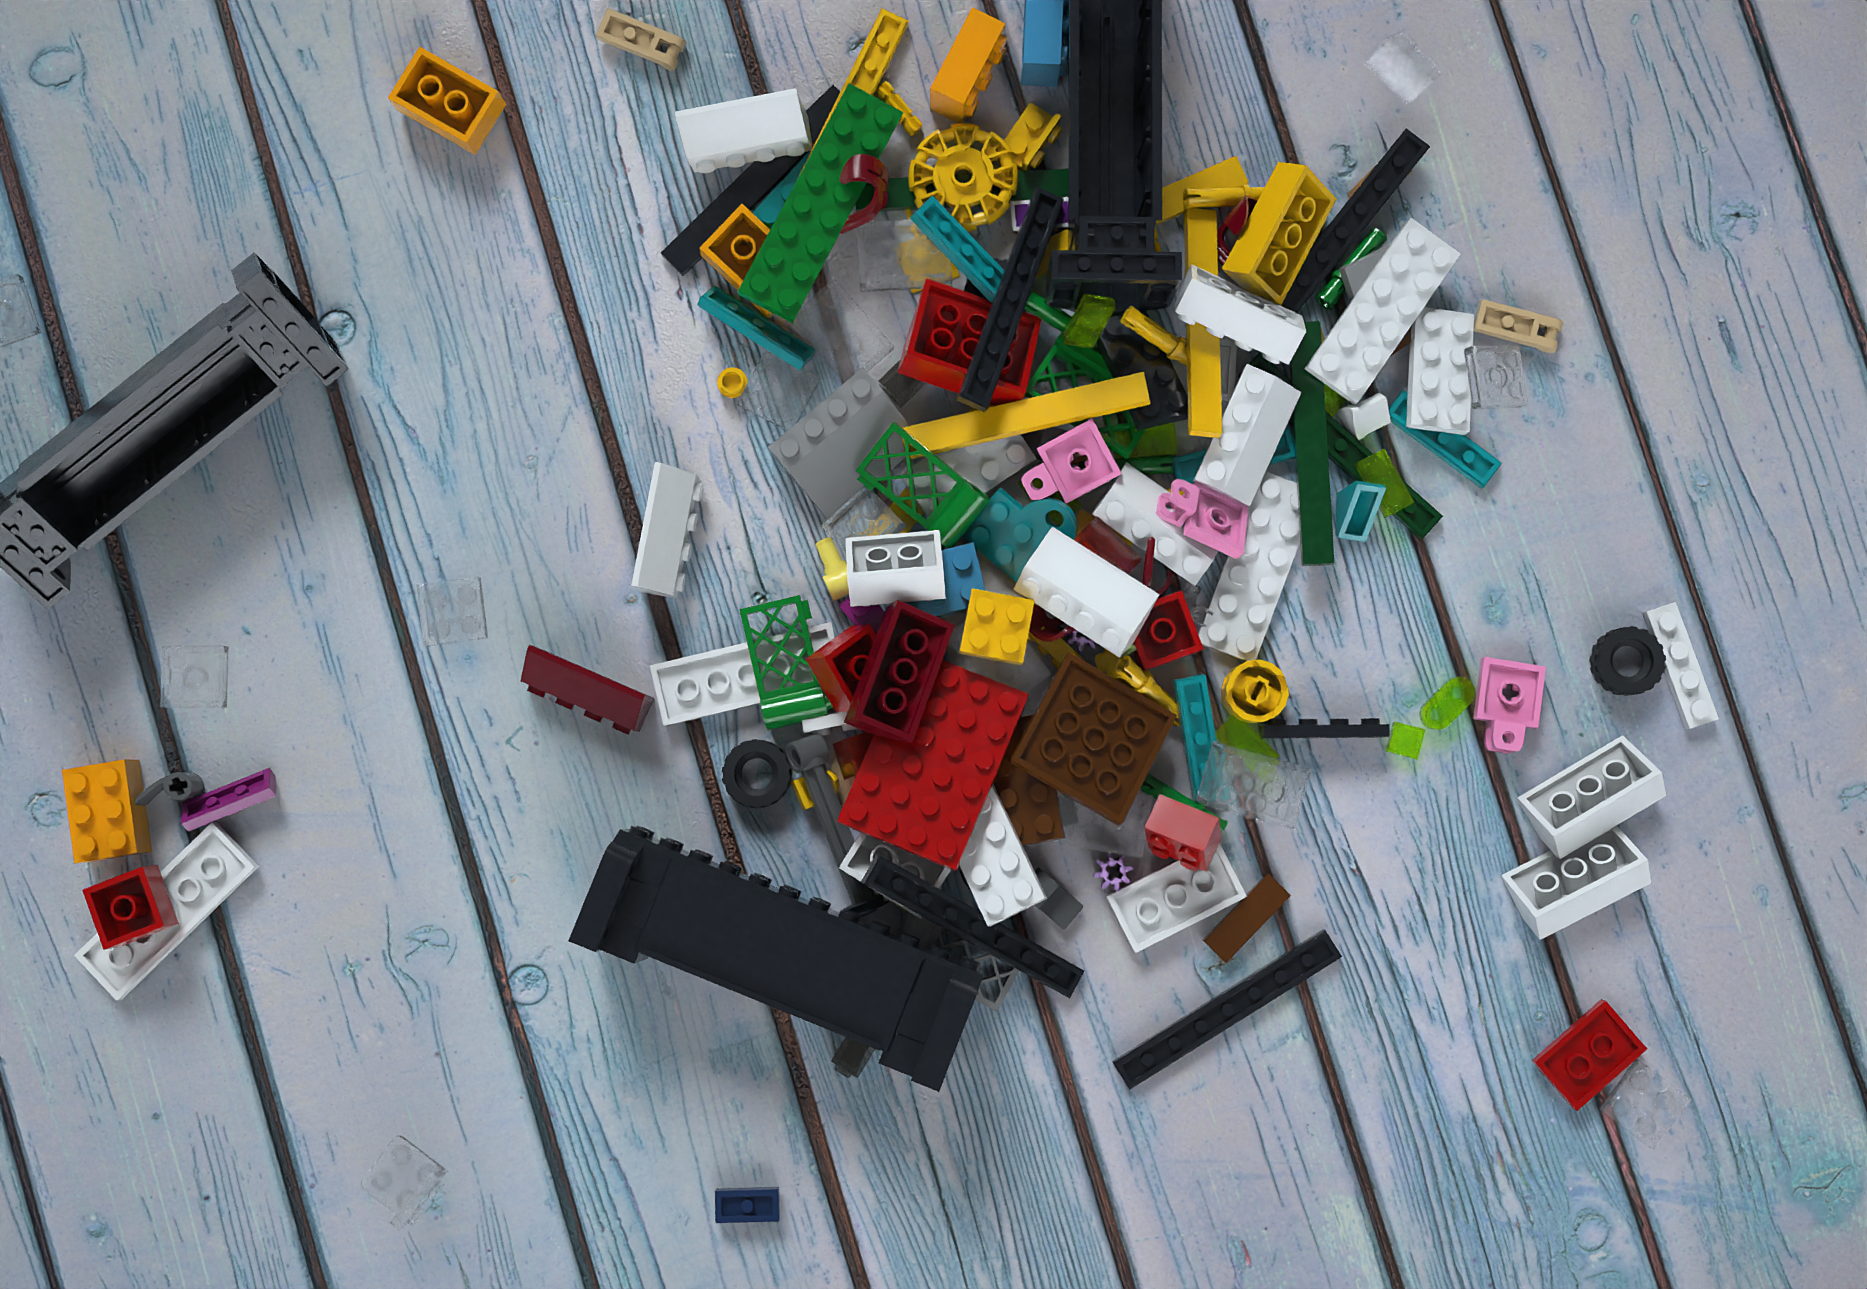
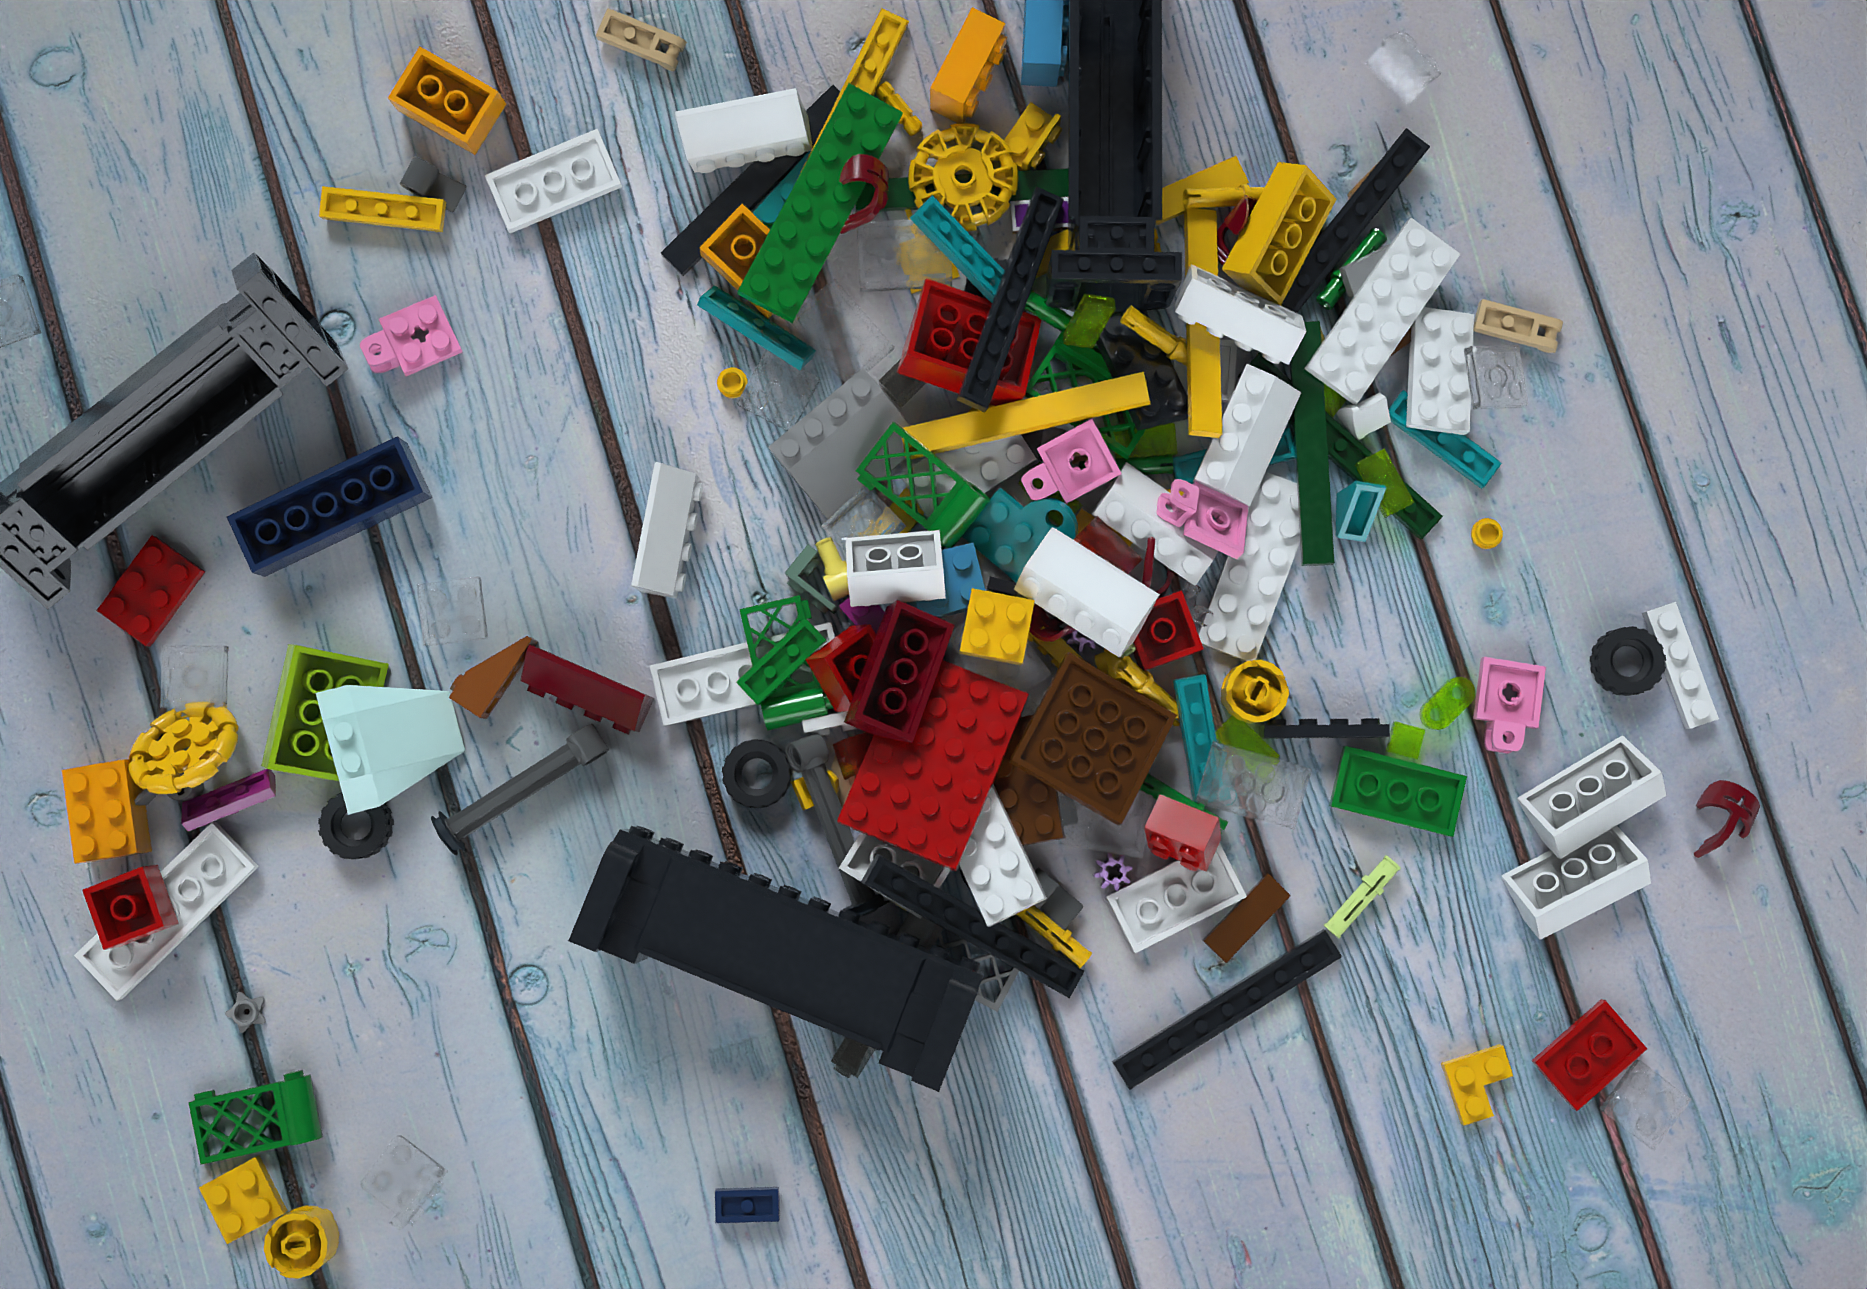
none -> red plate [96,535,206,647]
none -> yellow plate [128,702,238,794]
none -> green piece [188,1070,323,1165]
none -> yellow plate [199,1155,287,1244]
none -> light grey plate [225,992,266,1033]
none -> dark blue brick [227,436,433,577]
none -> lime slope [261,644,389,781]
none -> yellow brick [264,1205,340,1279]
none -> light aqua wedge [315,685,465,815]
none -> black tyre [318,792,394,859]
none -> yellow plate [319,186,446,232]
none -> bright pink plate [360,295,463,376]
none -> dark grey panel [399,156,467,212]
none -> dark grey piece [431,723,609,856]
none -> dark orange slope [449,636,538,719]
none -> white plate [485,129,622,234]
none -> green plate [736,618,827,706]
none -> sand green bracket [785,544,838,614]
none -> black plate [986,576,1018,597]
none -> yellow pin [1016,905,1092,968]
none -> yellowish green pin [1324,855,1401,939]
none -> green plate [1329,746,1467,837]
none -> yellow plate [1441,1044,1513,1126]
none -> yellow plate [1471,518,1503,549]
none -> dark red helmet [1693,780,1760,858]

